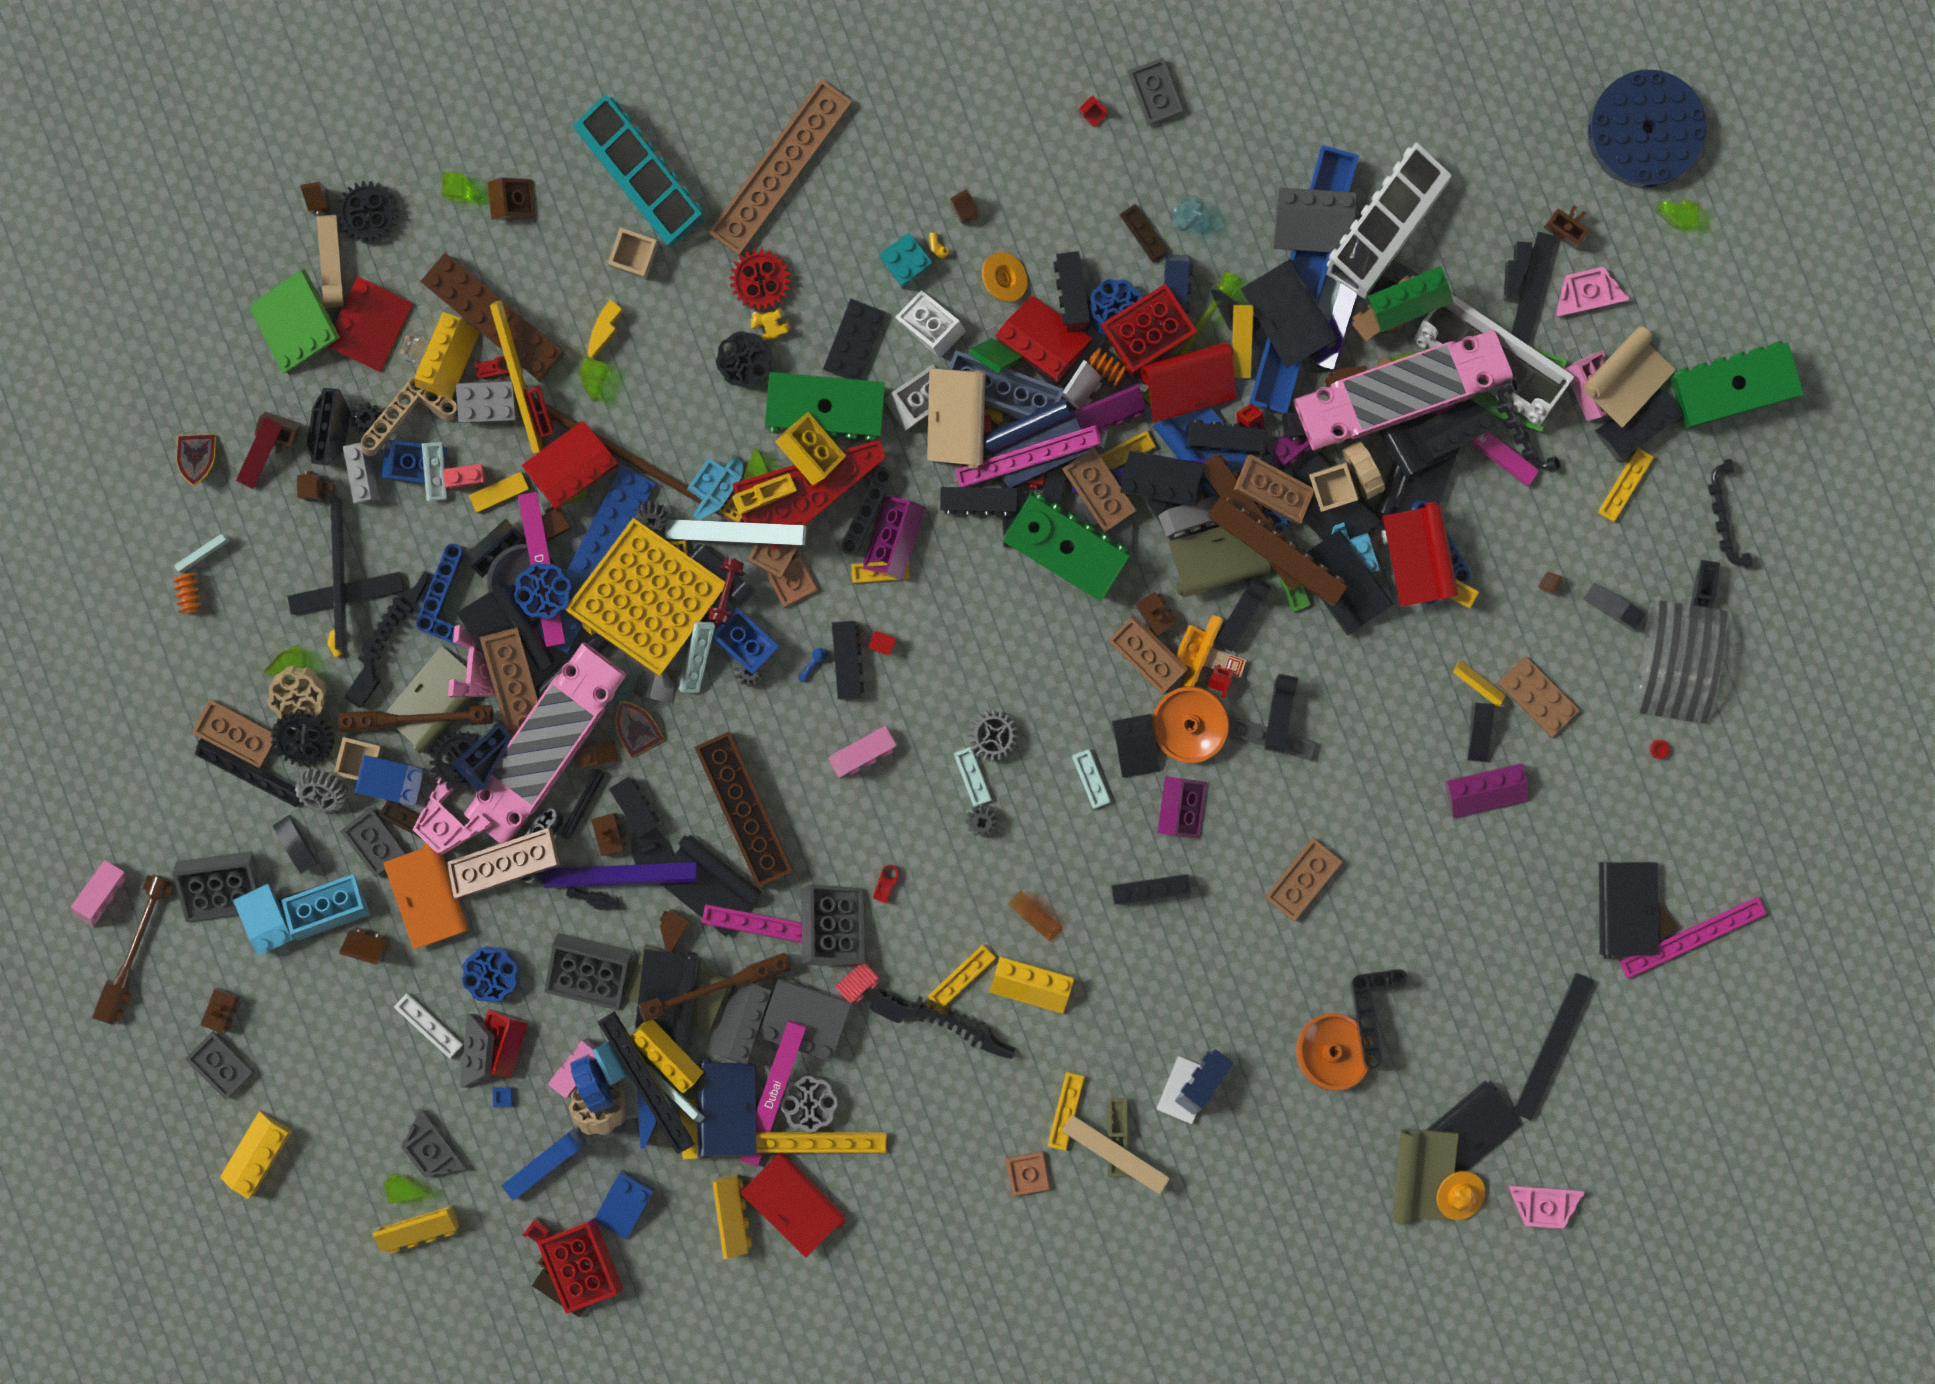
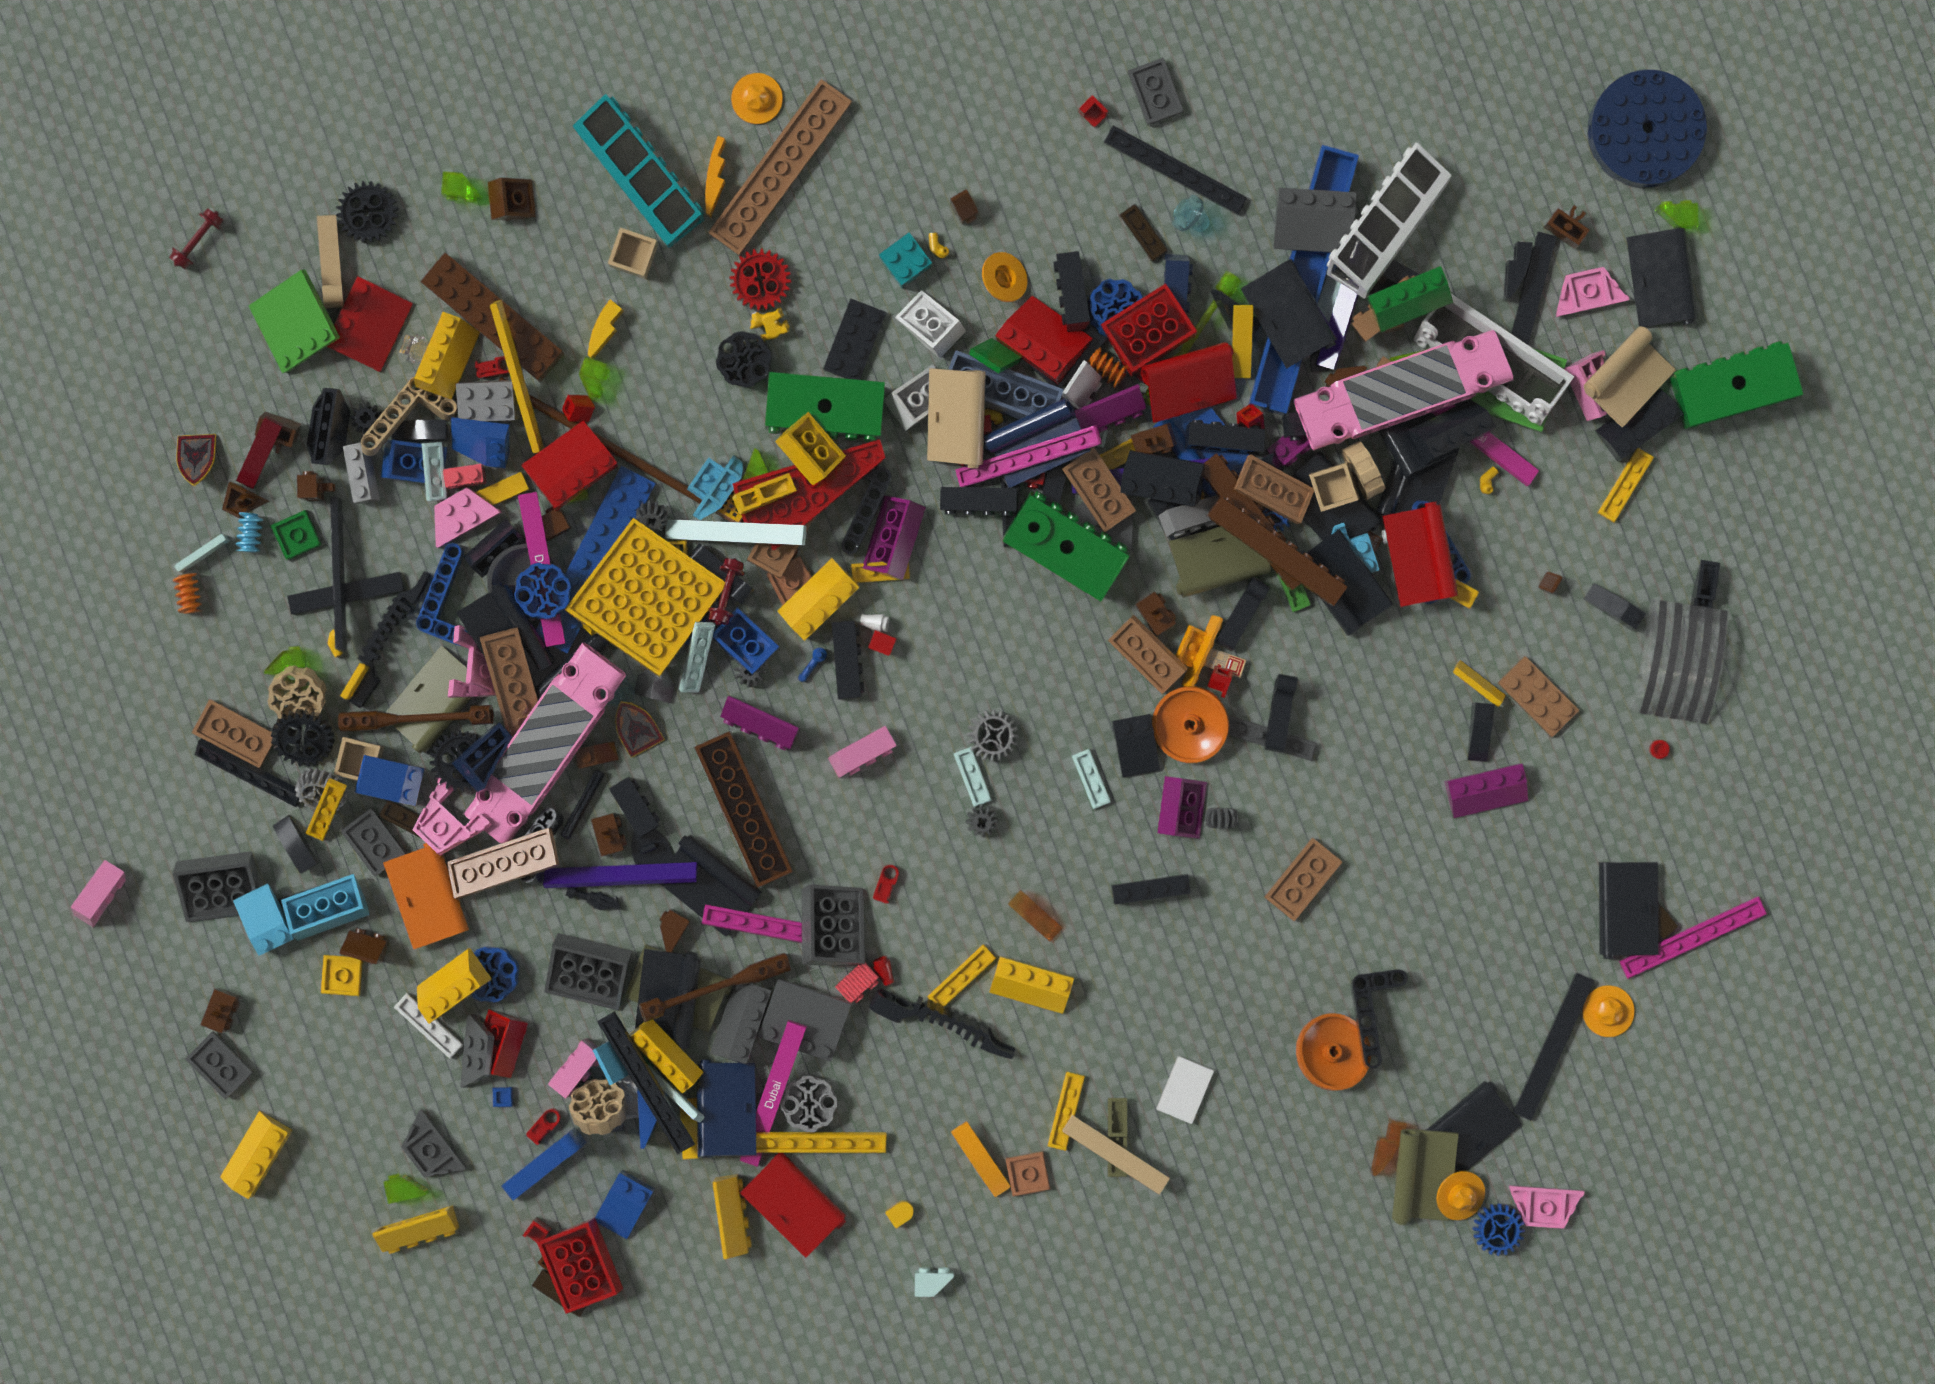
reddish brown bar [92,874,173,1025] -> none
reddish brown slope [300,182,331,216] -> none
red piece [525,385,554,437] -> none
blue connector [570,1054,613,1114] -> none
dark blue wedge [1175,1049,1234,1115] -> none
black bar [1497,377,1561,473] -> none
black bar [1708,459,1753,569] -> none
none -> dark red piece [169,208,223,270]
none -> reddish brown slope [222,481,270,518]
none -> medium azure piece [235,512,263,553]
none -> green tile [270,510,322,561]
none -> yellow tile [305,778,347,841]
none -> yellow tile [321,955,363,996]
none -> yellow tile [340,663,369,700]
none -> black slope [391,420,448,441]
none -> yellow slope [417,948,492,1024]
none -> bright pink wing [434,487,502,548]
none -> blue slope [451,417,510,468]
none -> red piece [526,1108,561,1145]
none -> red panel [562,394,595,422]
none -> light orange slope [705,136,726,218]
none -> magenta slope [720,696,801,751]
none -> light orange hat [731,73,783,124]
none -> yellow slope [777,558,860,641]
none -> white cone [860,614,890,633]
none -> red cone [872,956,895,986]
none -> yellow piece [885,1200,914,1228]
none -> light aqua slope [915,1267,954,1297]
none -> light orange slope [951,1121,1011,1197]
none -> black tile [1104,125,1247,215]
none -> reddish brown brick [1131,423,1177,454]
none -> dark grey gear [1205,808,1238,829]
none -> clear orange slope [1370,1118,1407,1176]
none -> blue gear [1472,1203,1525,1256]
none -> yellow arm [1480,466,1499,495]
none -> light orange hat [1582,985,1634,1037]
none -> black door [1626,228,1698,327]

